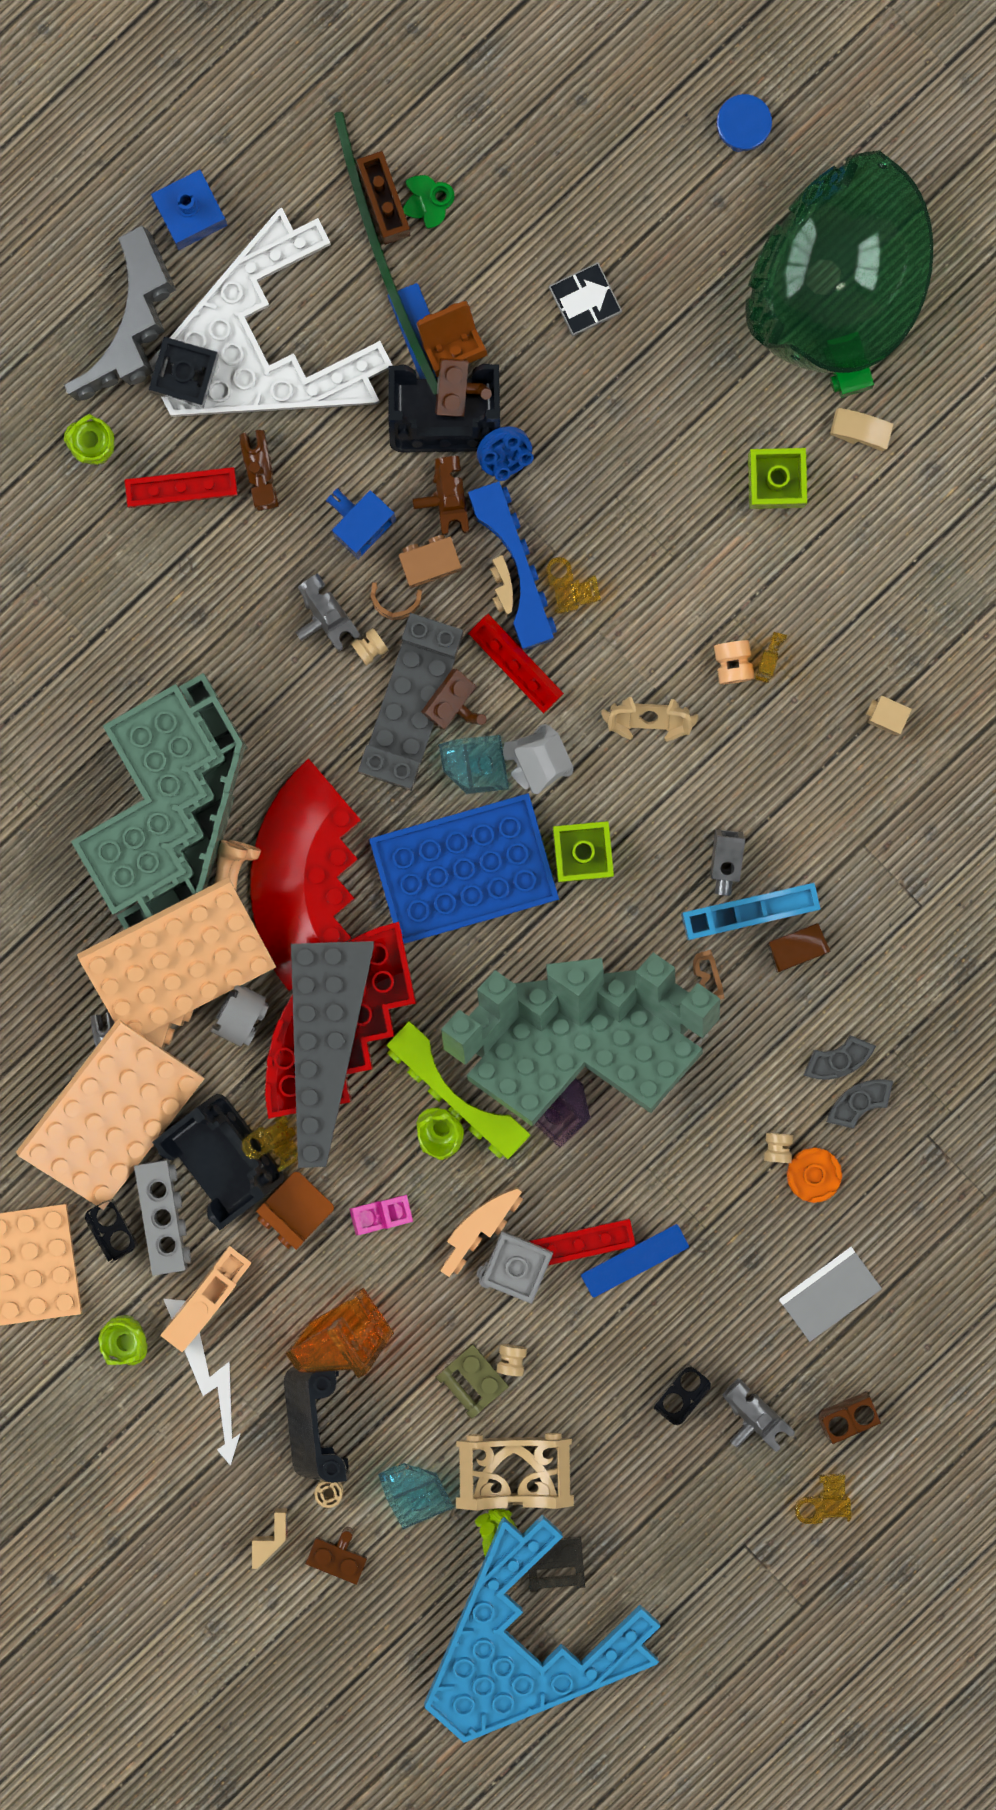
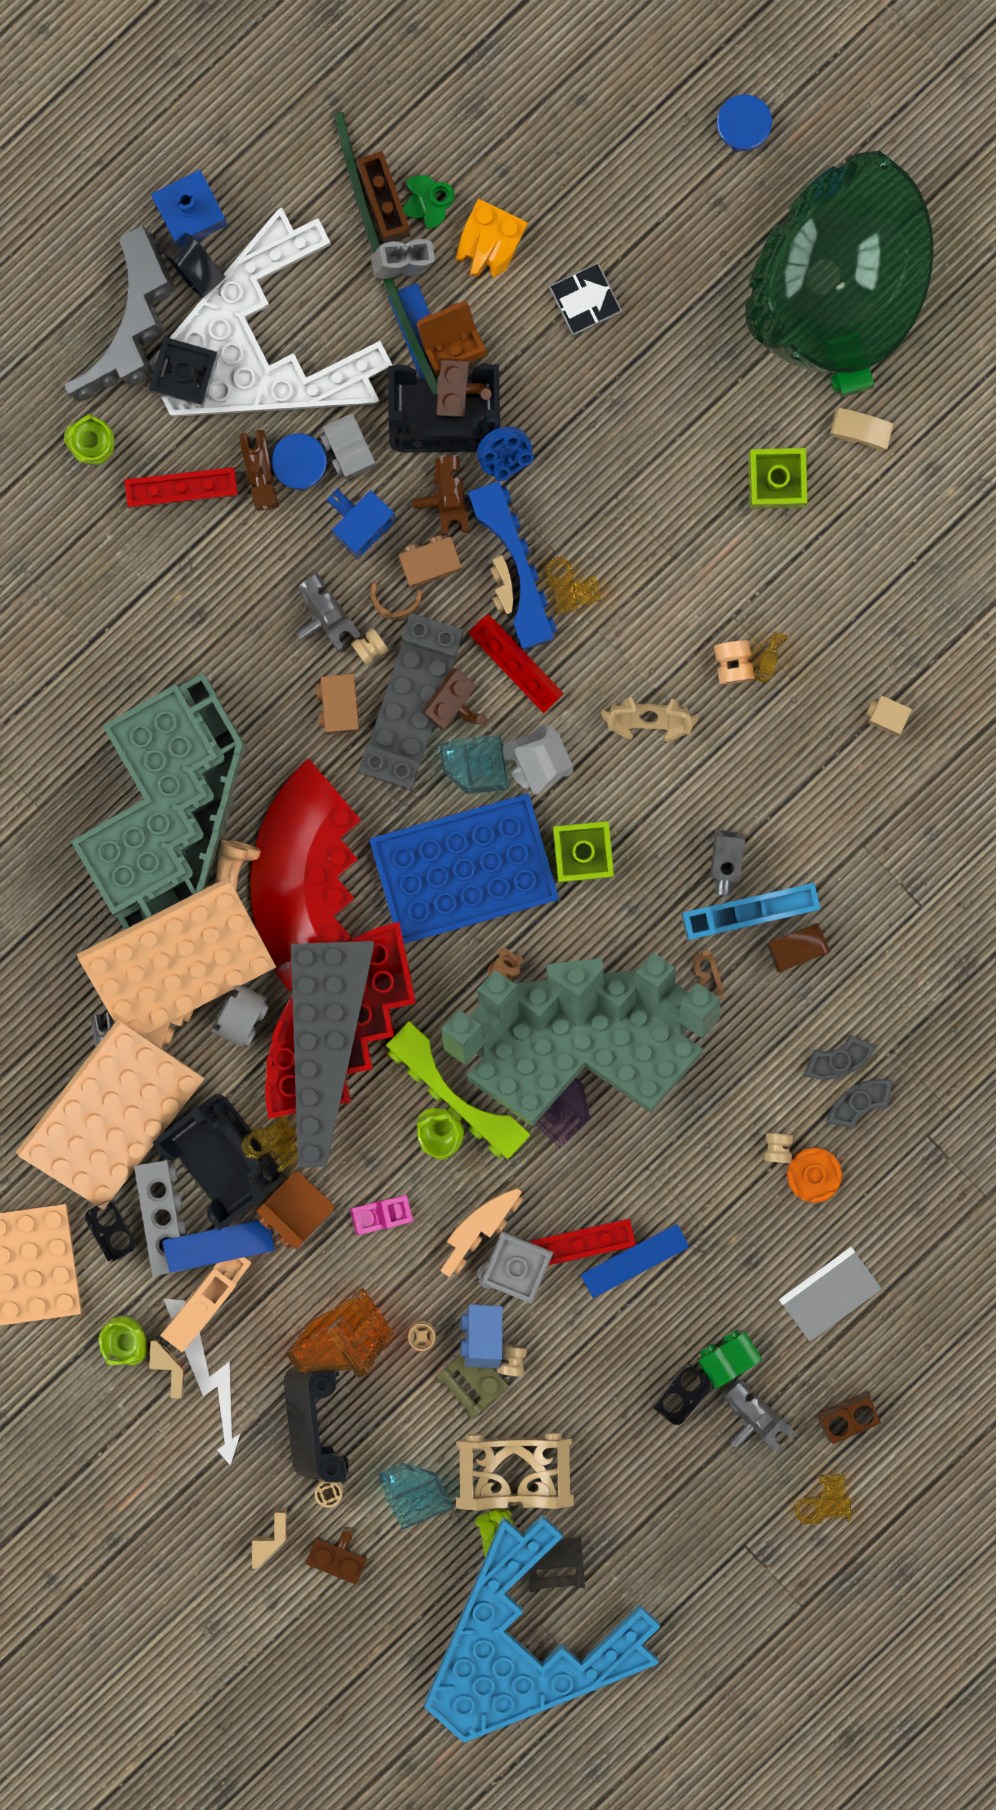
none -> tan slope [149,1338,185,1398]
none -> blue sticker [163,1220,275,1273]
none -> black piece [164,233,226,298]
none -> blue tile [271,434,327,490]
none -> medium nougat brick [316,674,359,734]
none -> light grey brick [320,413,376,480]
none -> light grey brick [371,239,435,279]
none -> tan wheel [408,1321,436,1351]
none -> light orange plate [455,198,528,278]
none -> medium blue brick [460,1304,502,1368]
none -> medium nougat brick [488,948,524,982]
none -> green brick [697,1329,762,1389]

